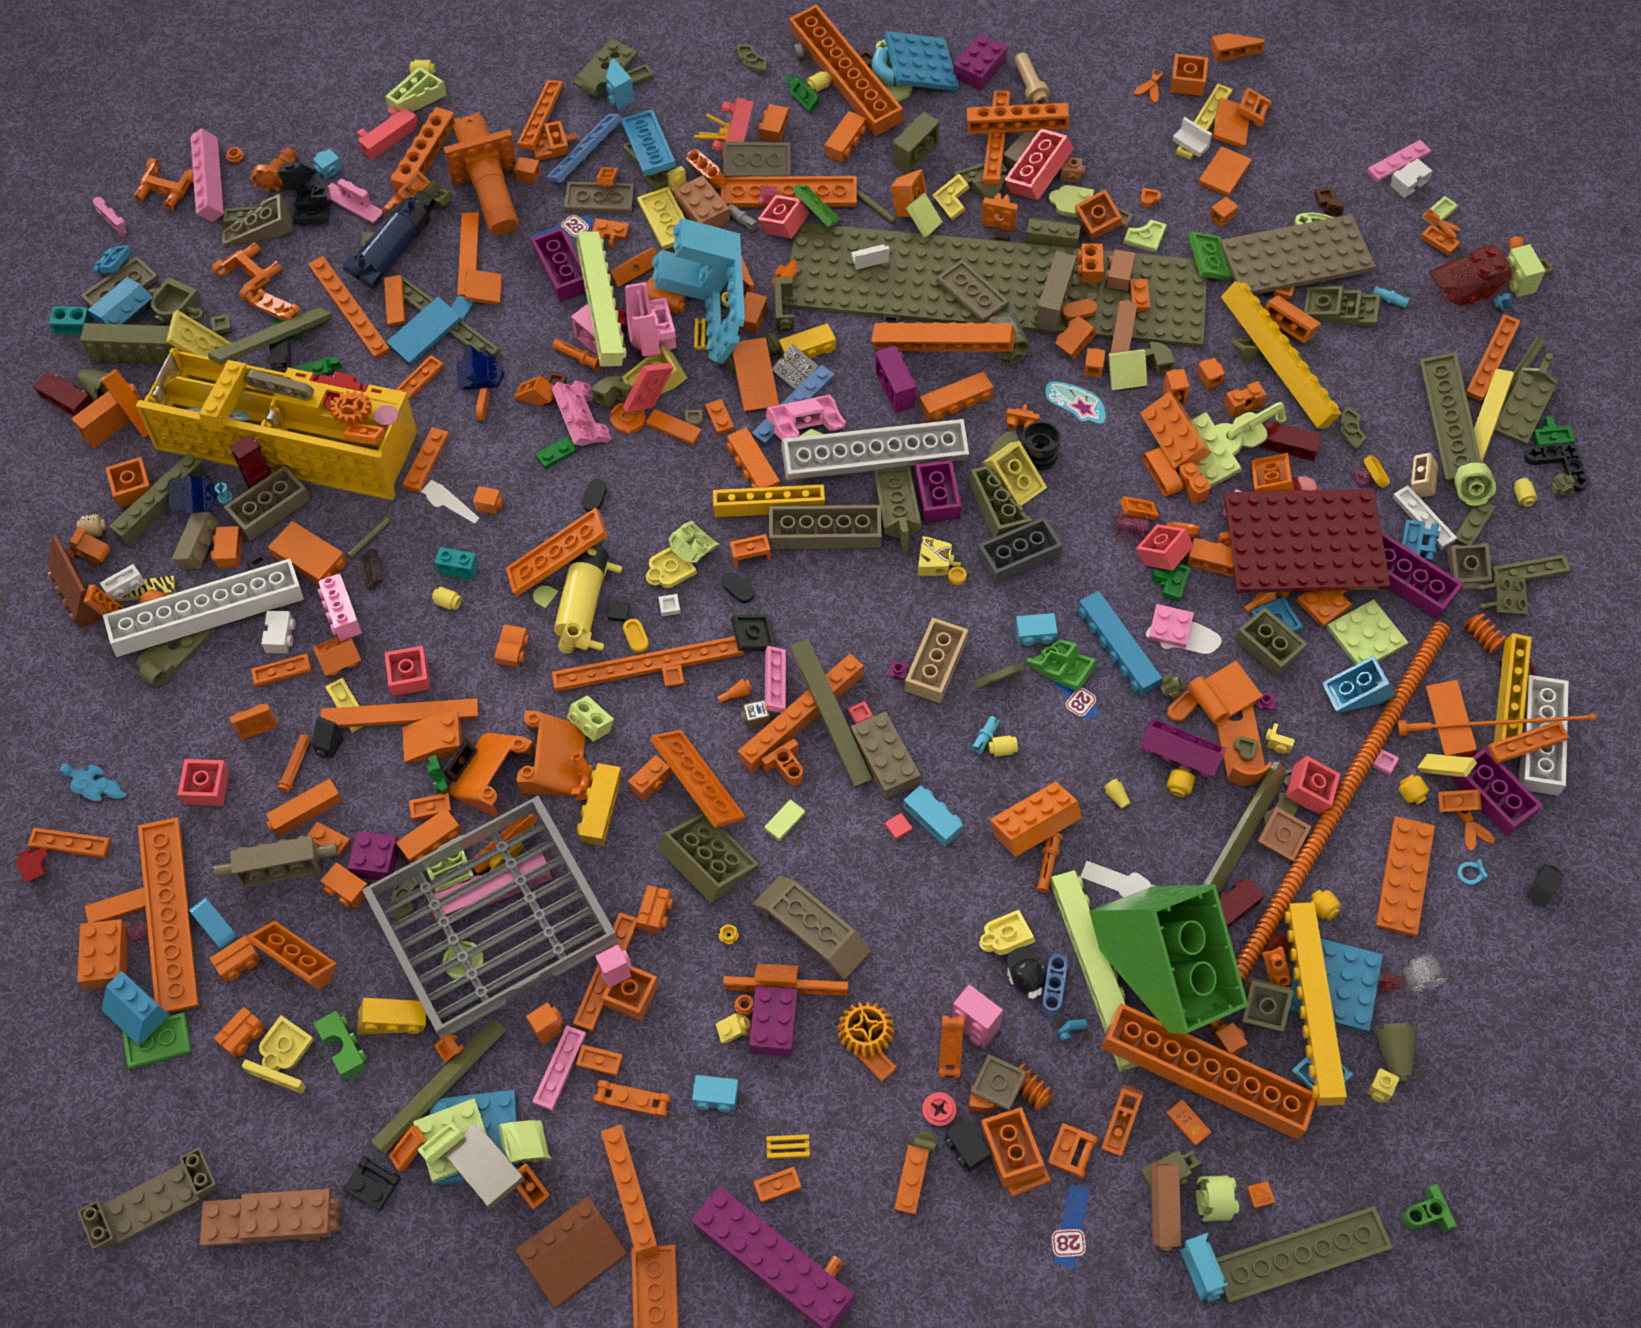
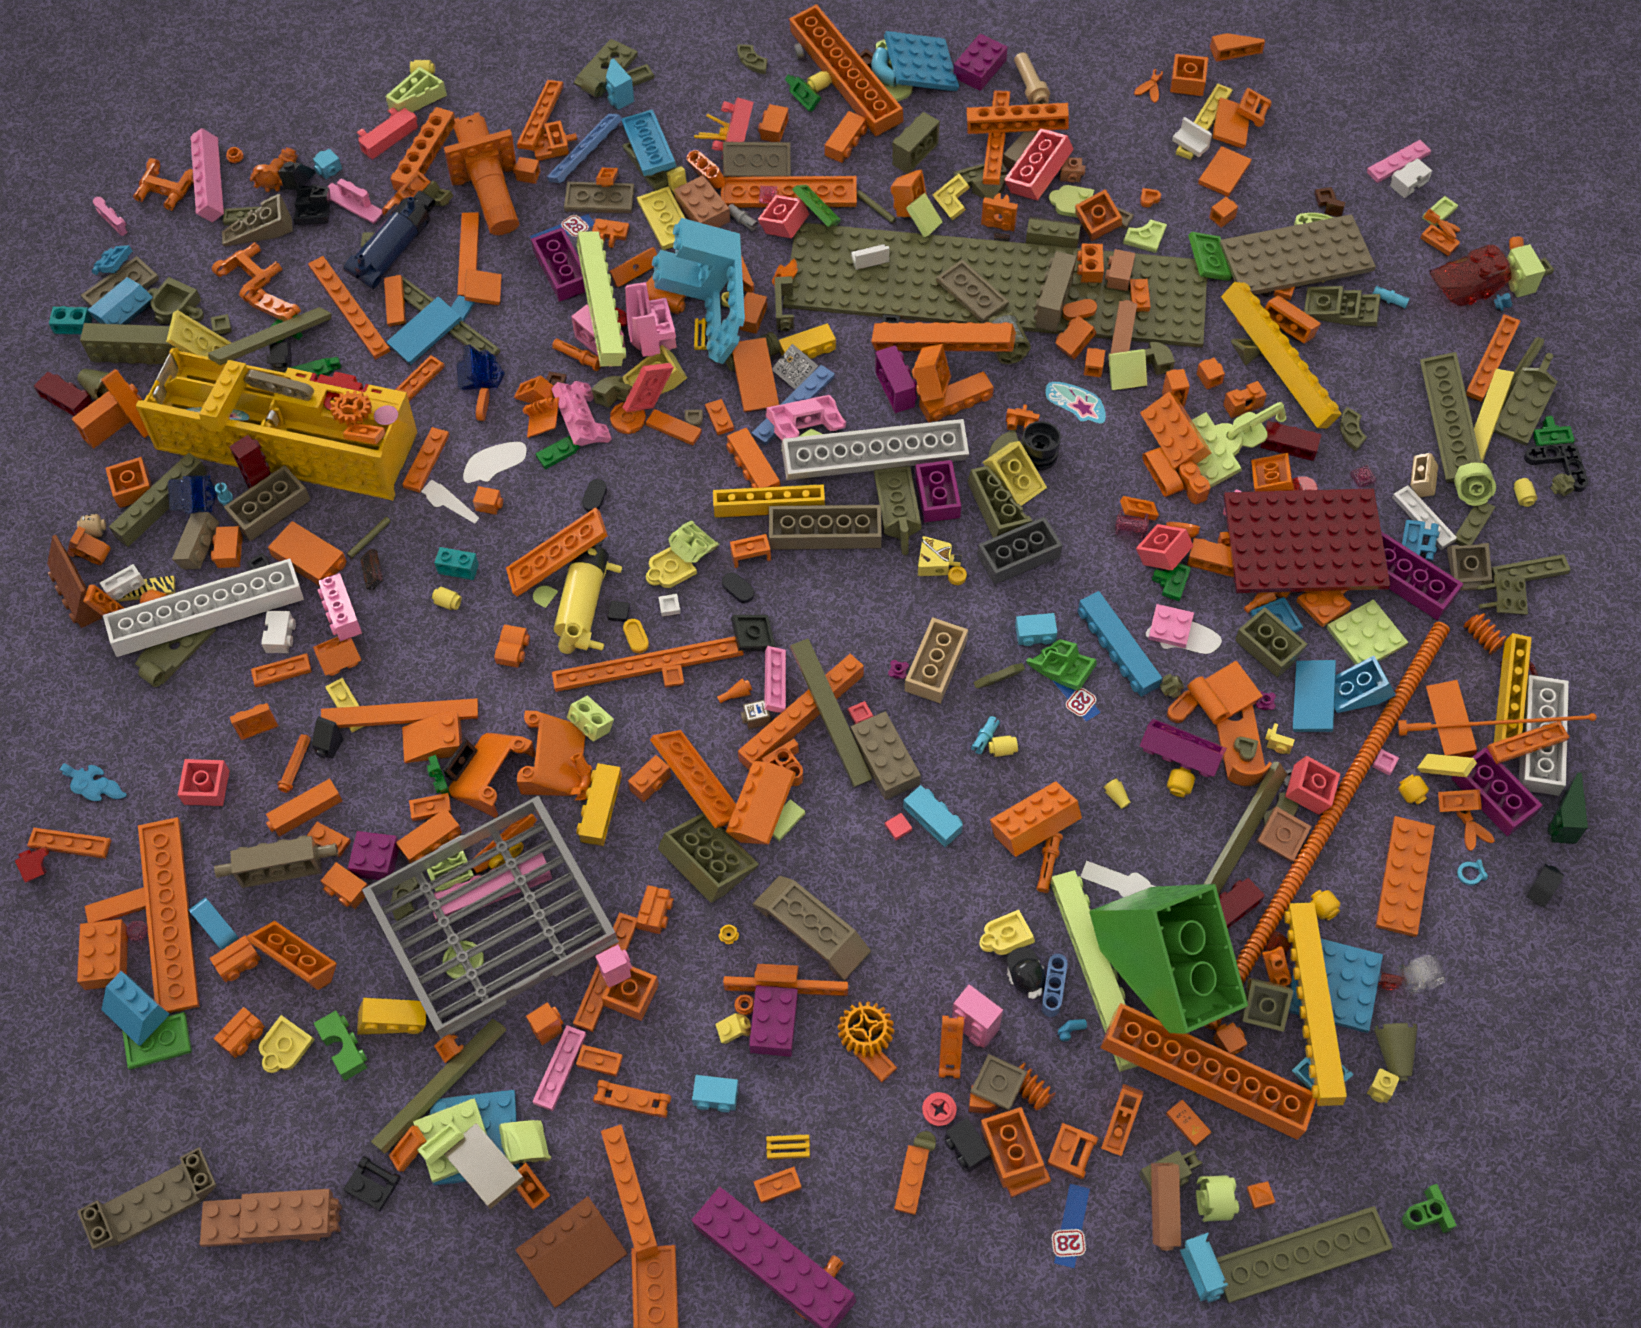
light yellow tile [242,1059,306,1094] -> none
coral brick [385,646,431,696] -> none
yellow tile [1364,455,1390,488] -> none
none -> white sticker [463,442,526,483]
none -> orange hinge [523,397,559,438]
none -> orange slope [726,761,796,845]
none -> orange brick [912,344,951,402]
none -> dark azure tile [1293,660,1336,732]
none -> dark green slope [1548,773,1588,844]

